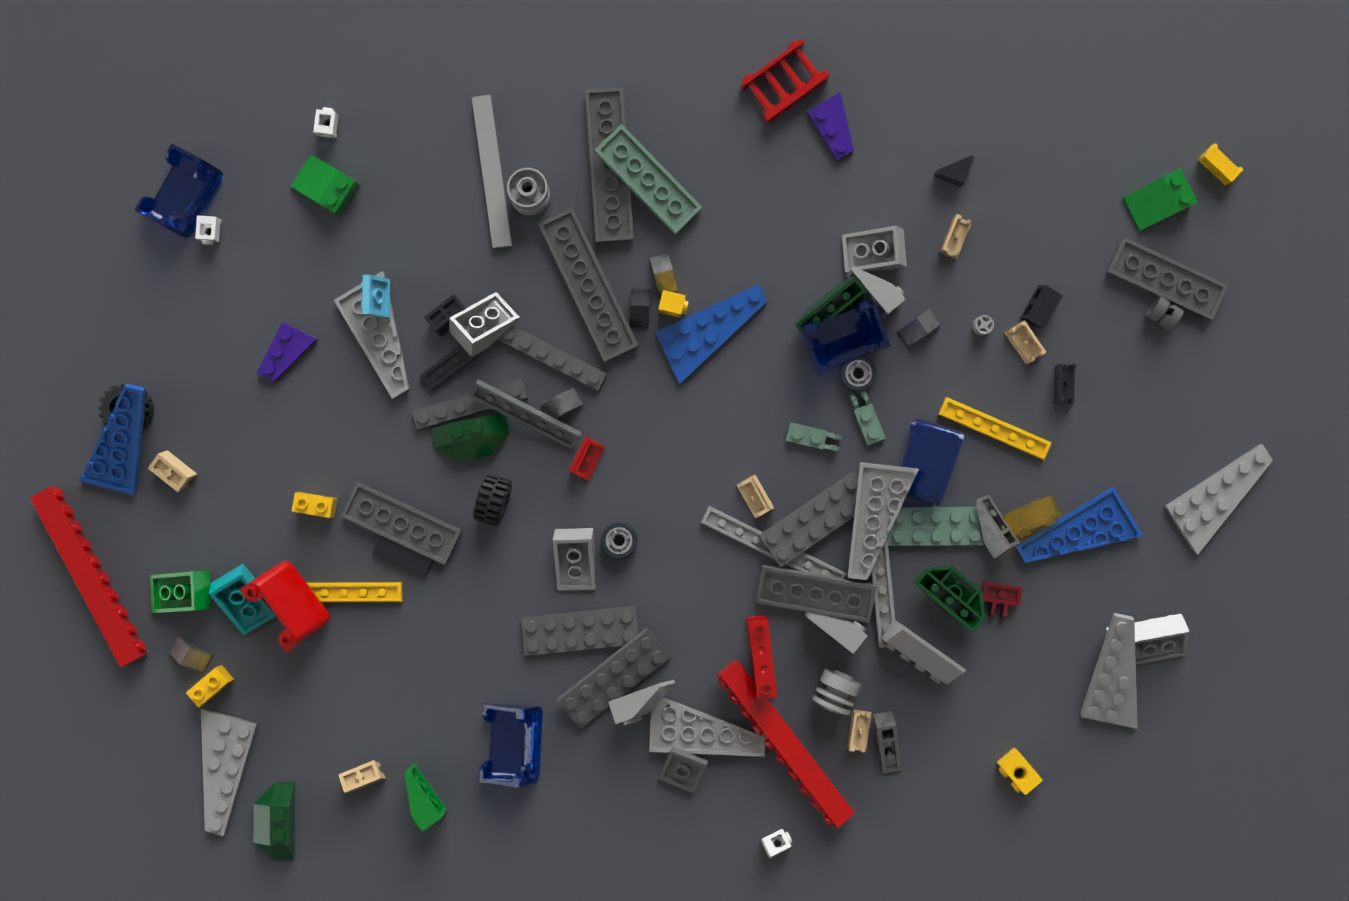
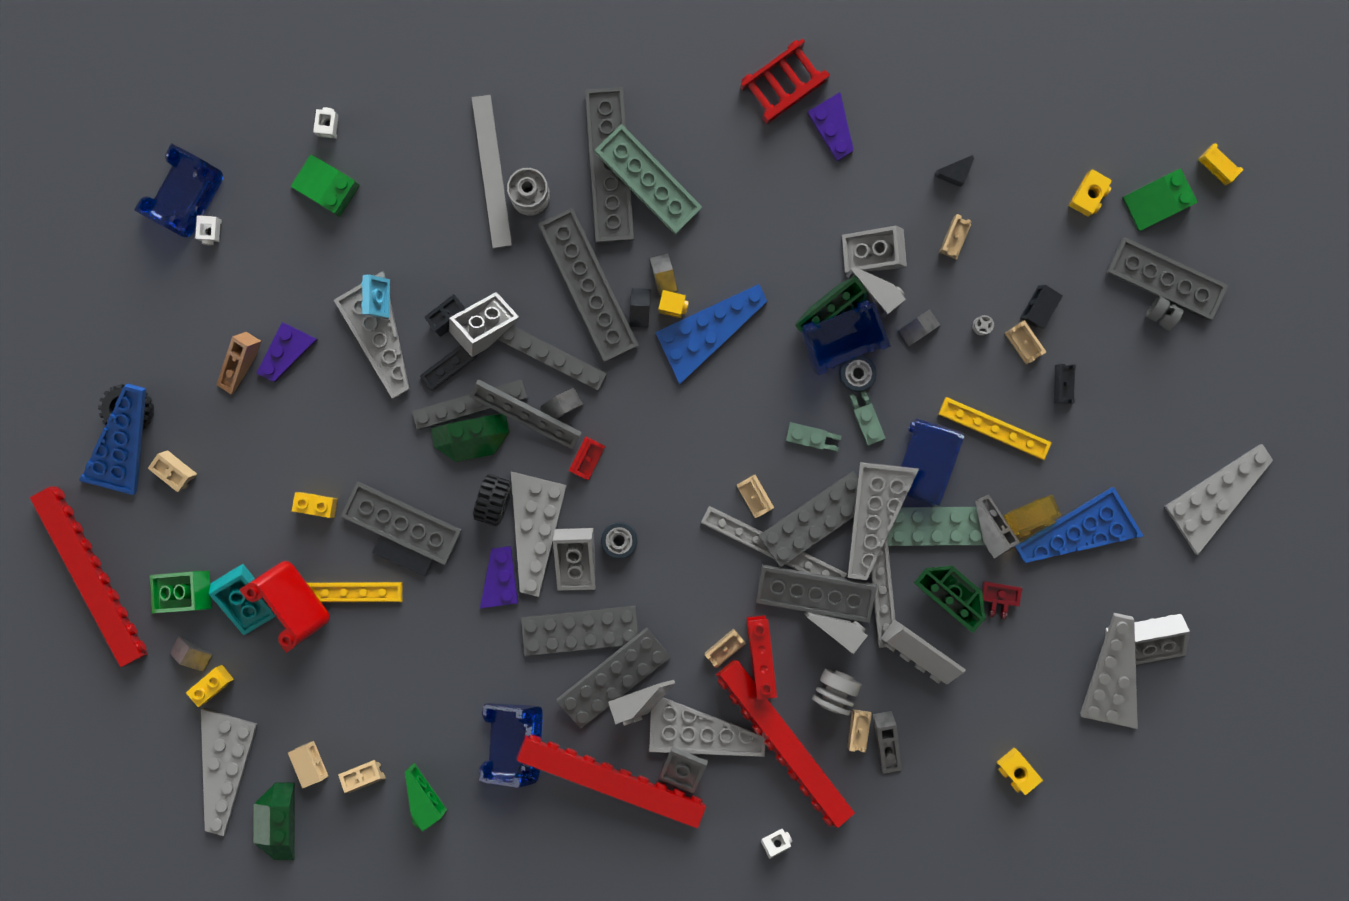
none -> medium nougat slope [216,332,261,394]
none -> tan hinge [288,741,328,788]
none -> dark purple wing [480,546,519,608]
none -> light grey wing [511,471,567,597]
none -> red brick [517,734,706,829]
none -> tan hinge [705,628,746,668]
none -> yellow brick [1068,169,1112,217]

